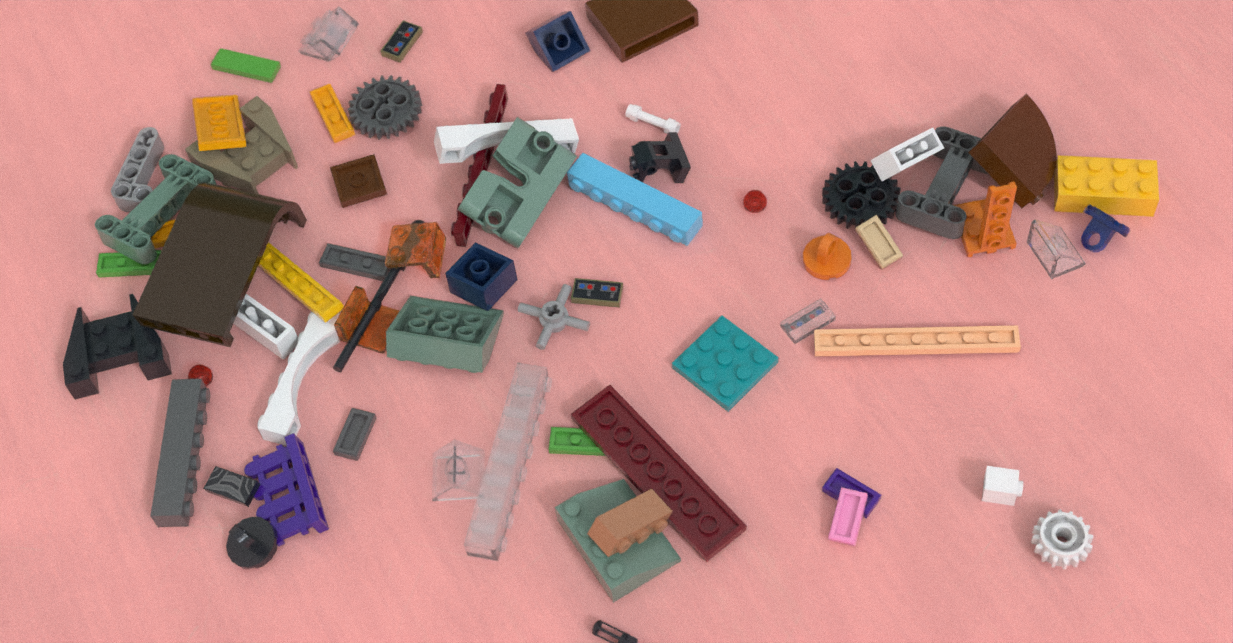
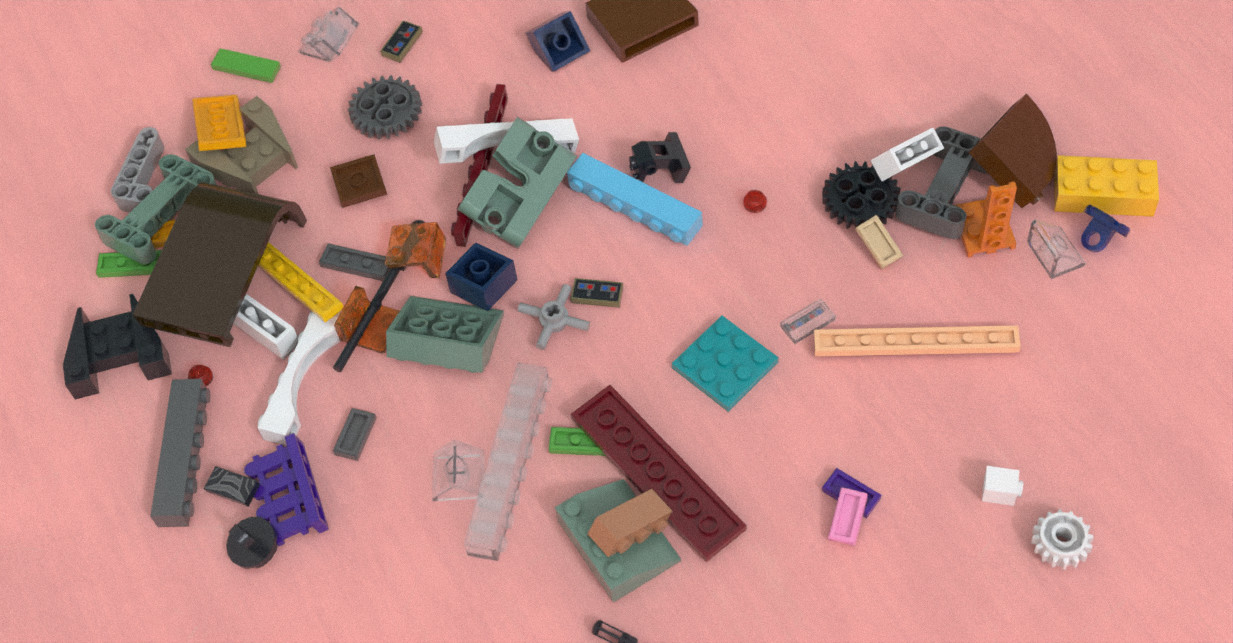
light orange tile [310,84,355,144] -> none
white bar [625,104,681,134] -> none
orange tile [803,232,852,280] -> none

